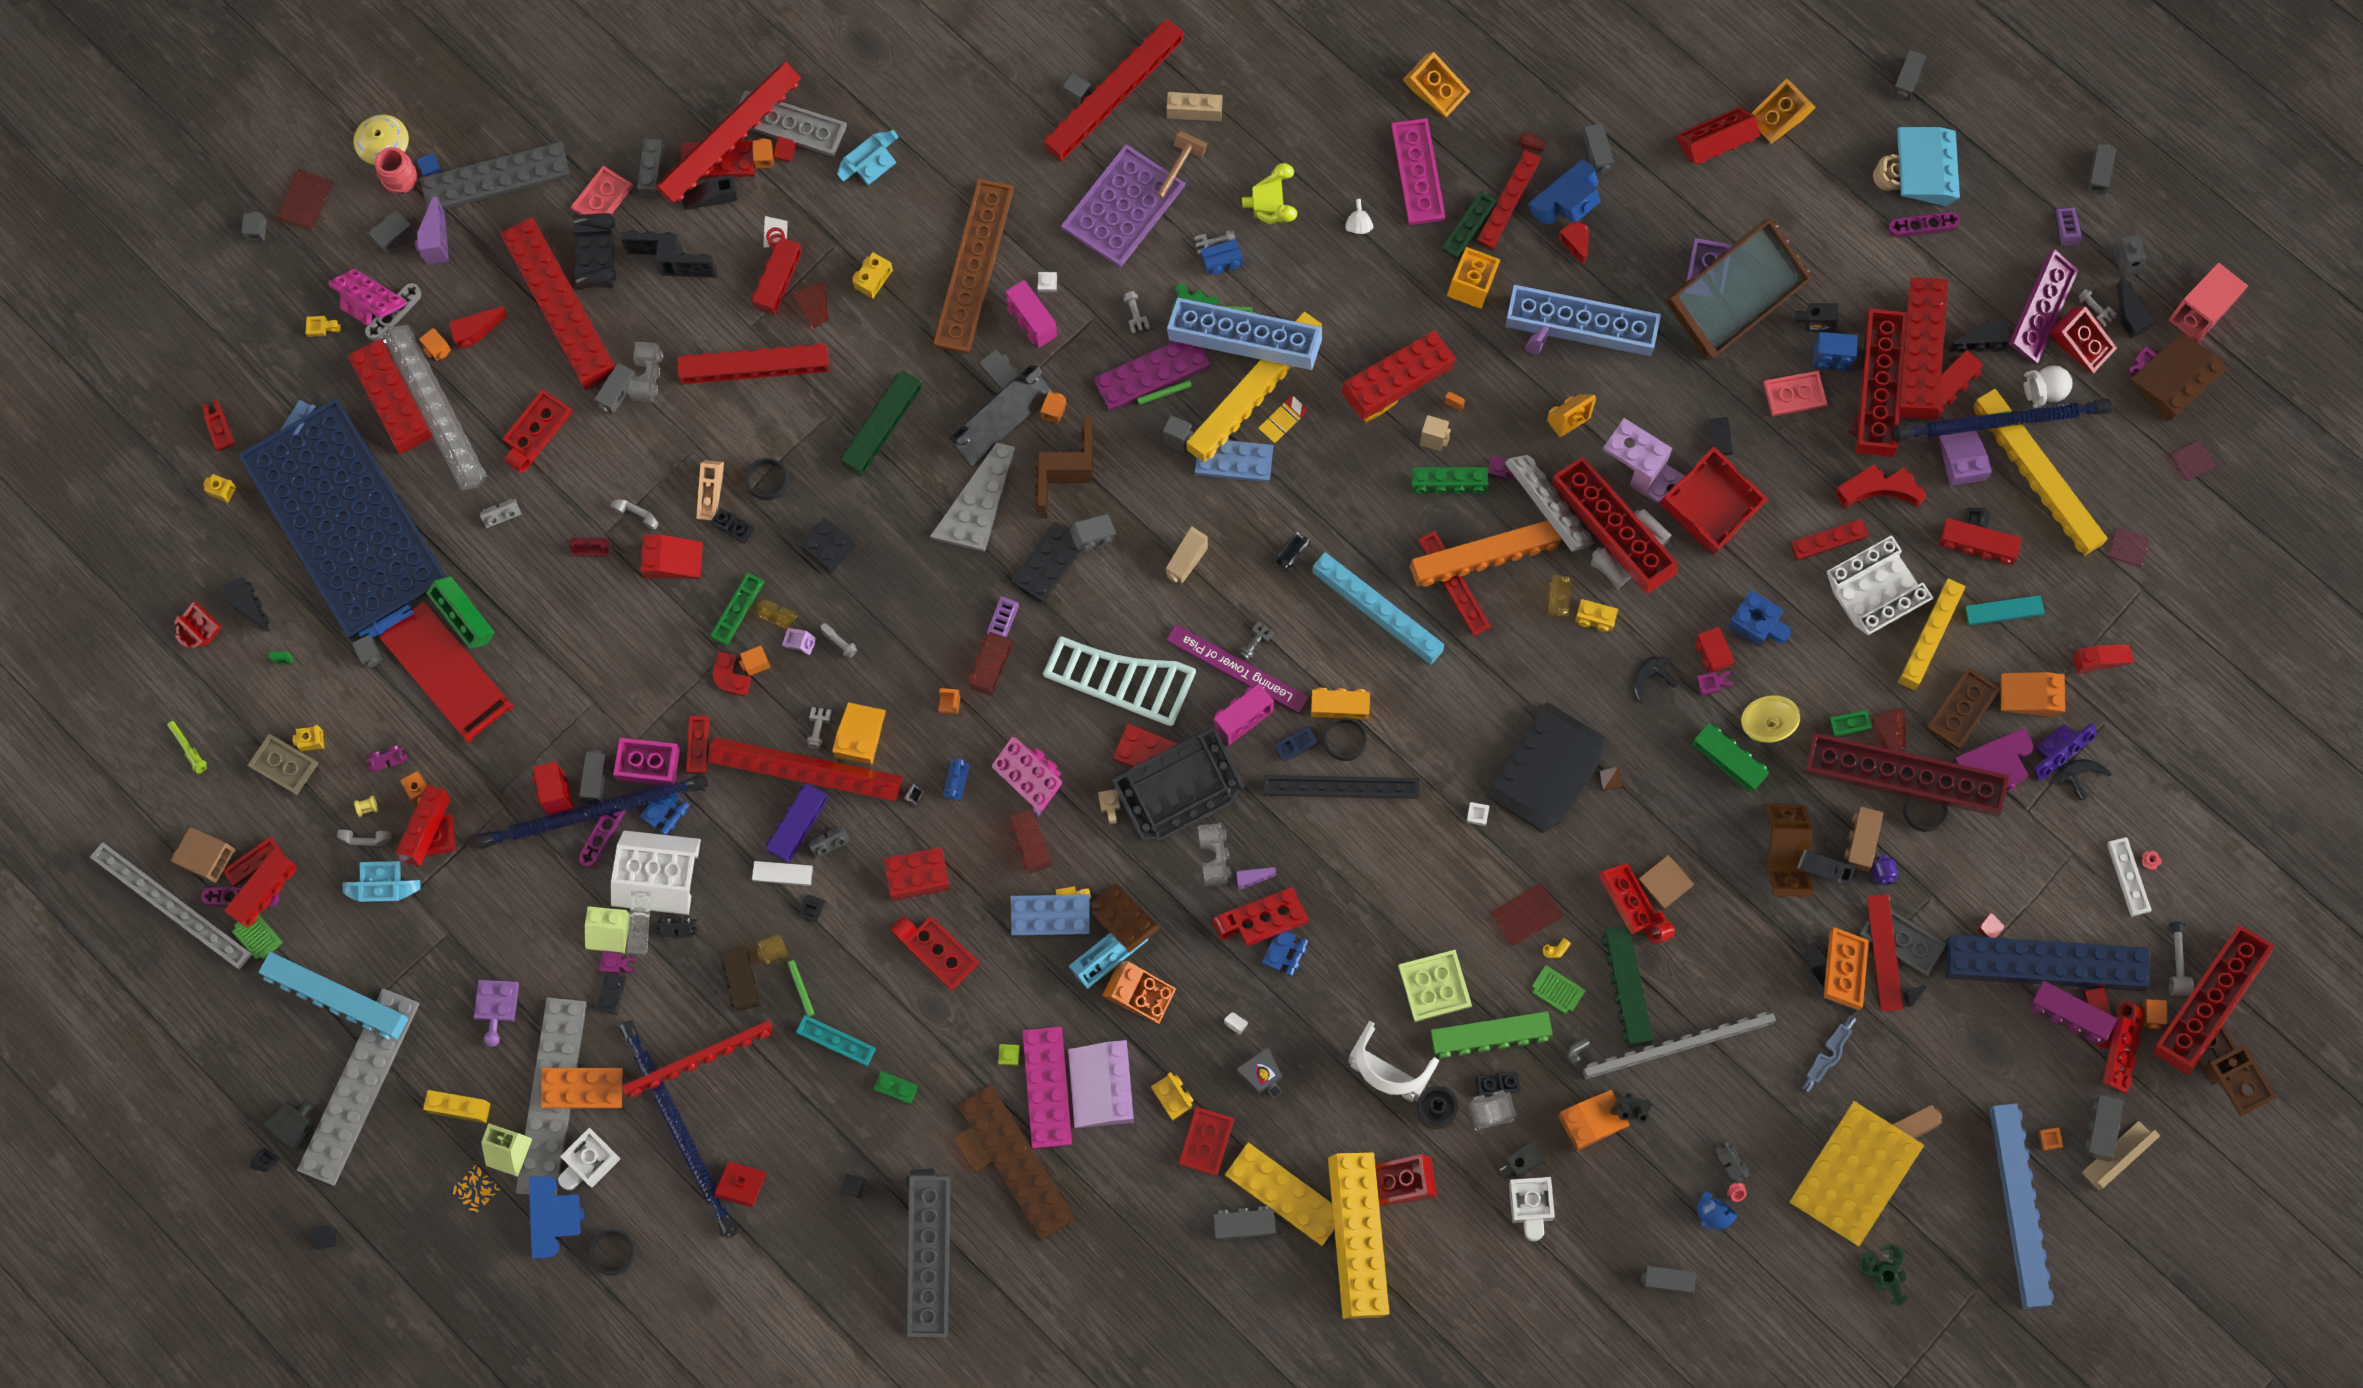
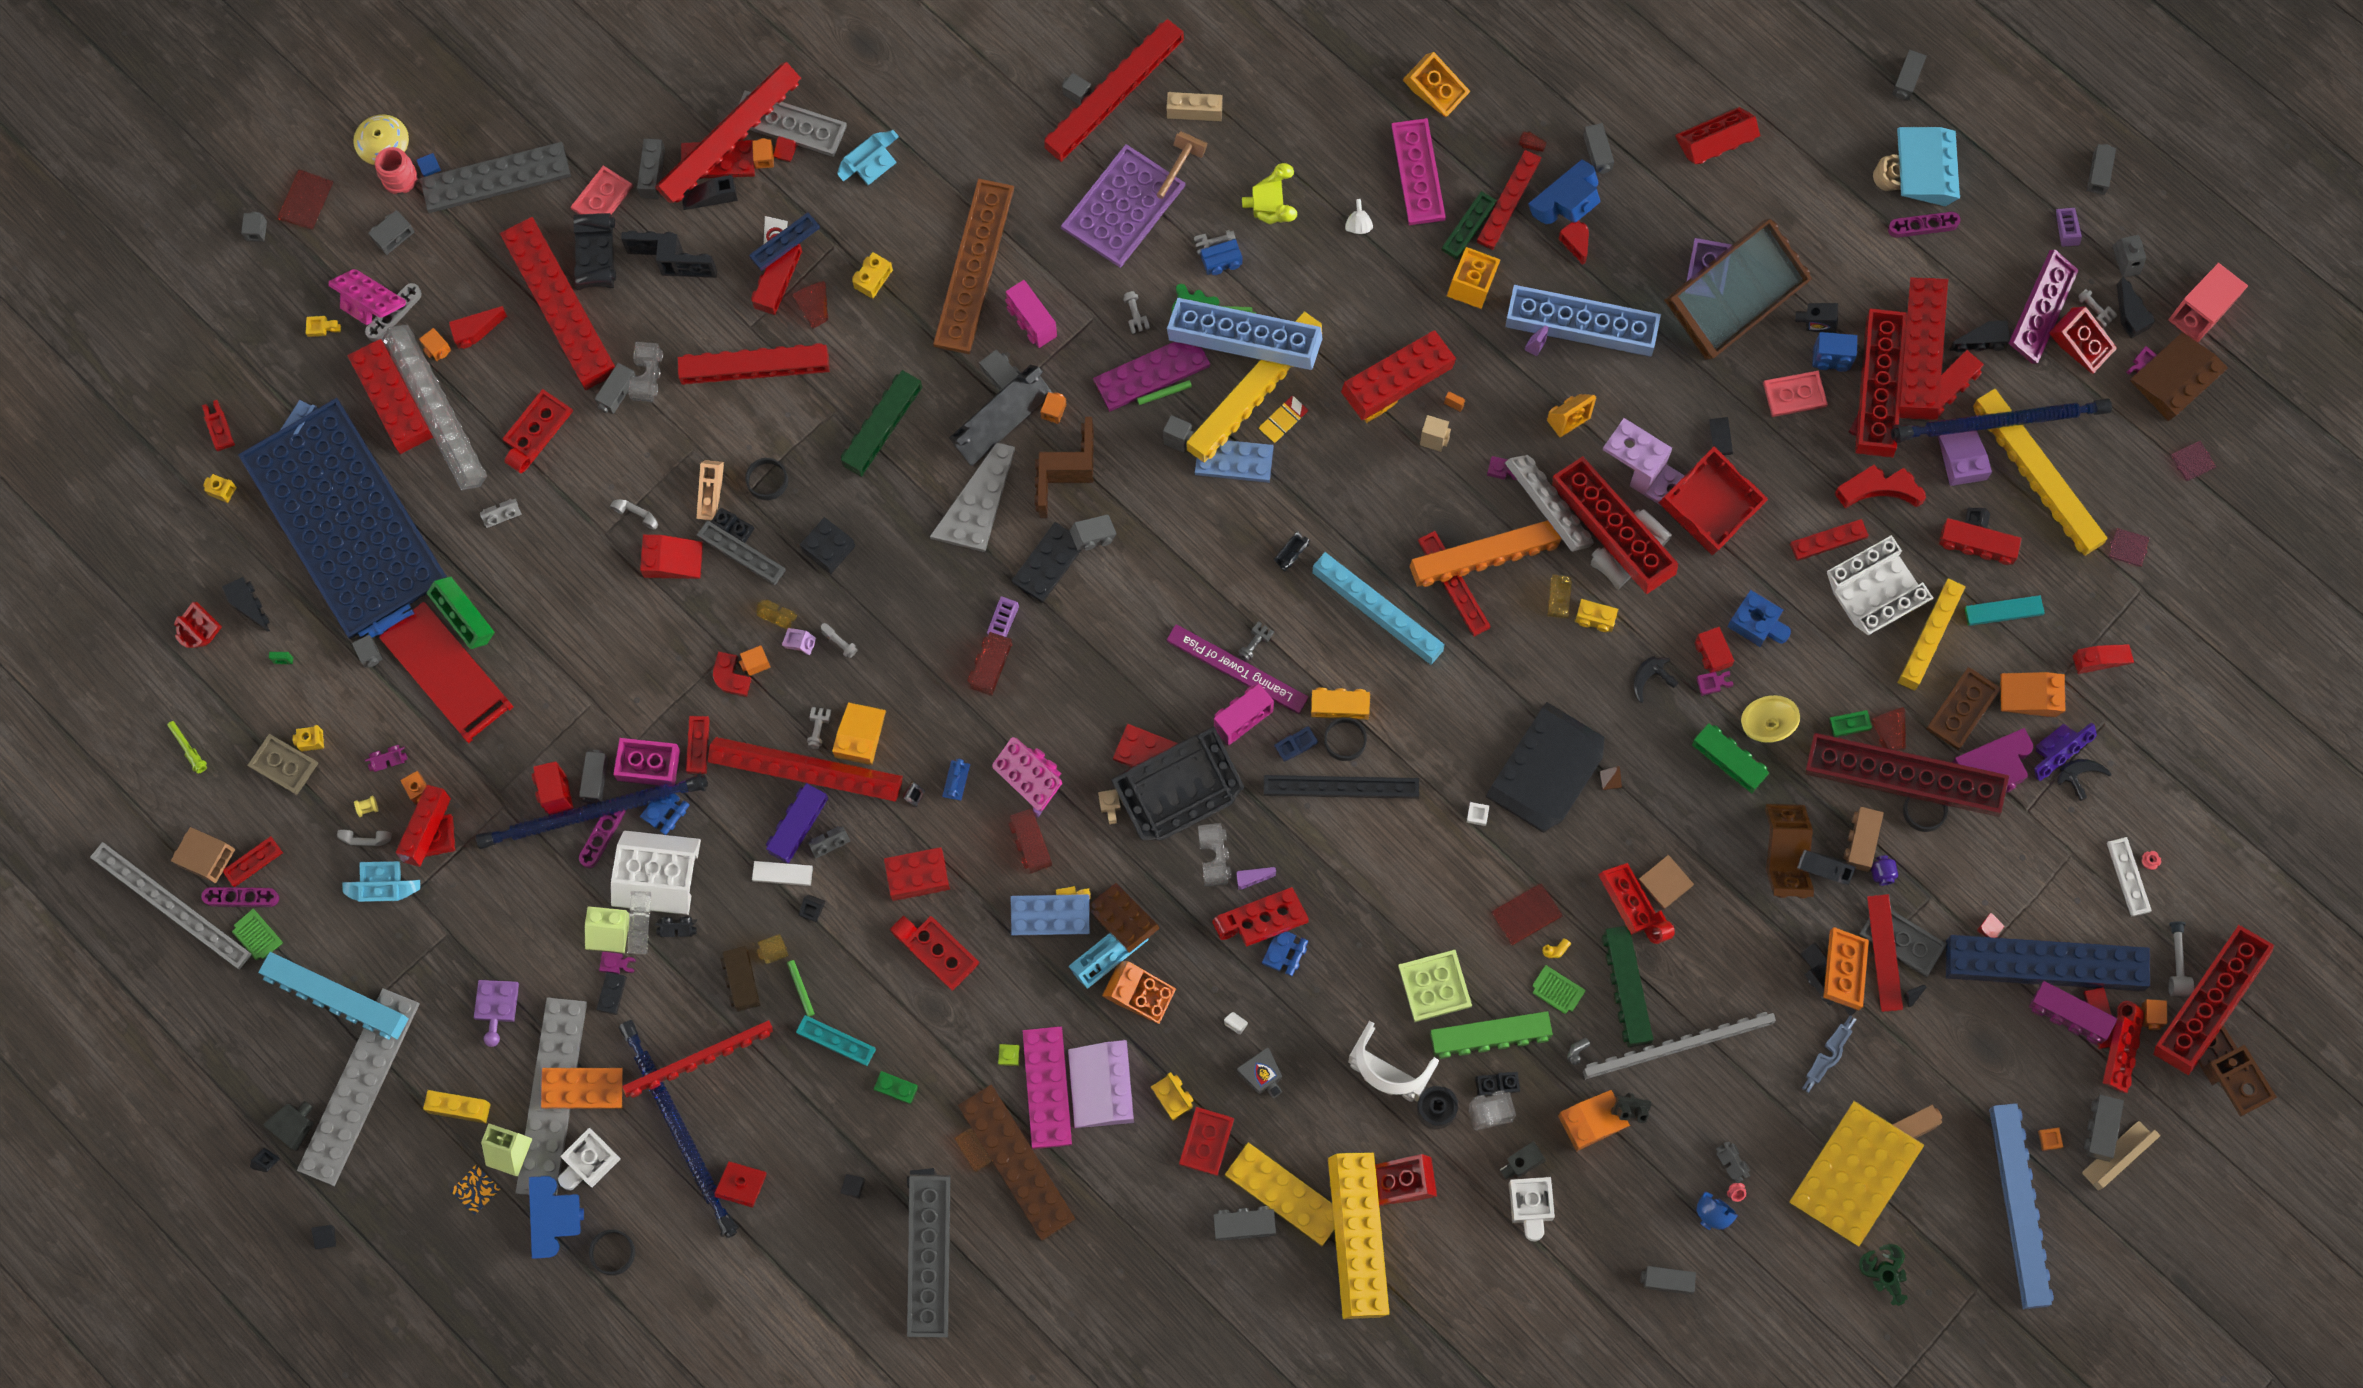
red brick [224,849,297,928] -> none
medium lavender slope [415,197,449,265] -> none
dark red hinge [569,538,610,556] -> none
green plate [710,572,765,646] -> none
orange panel [939,688,960,715] -> none
white plate [1038,272,1057,292] -> none
light aqua bar [1043,637,1196,726] -> none
tan slope [1166,527,1208,584] -> none
green brick [1411,467,1488,494] -> none
light orange slope [1751,78,1816,144] -> none
white tile [2023,365,2072,408] -> none
none -> dark grey plate [697,520,786,585]
none -> dark blue plate [749,213,820,271]

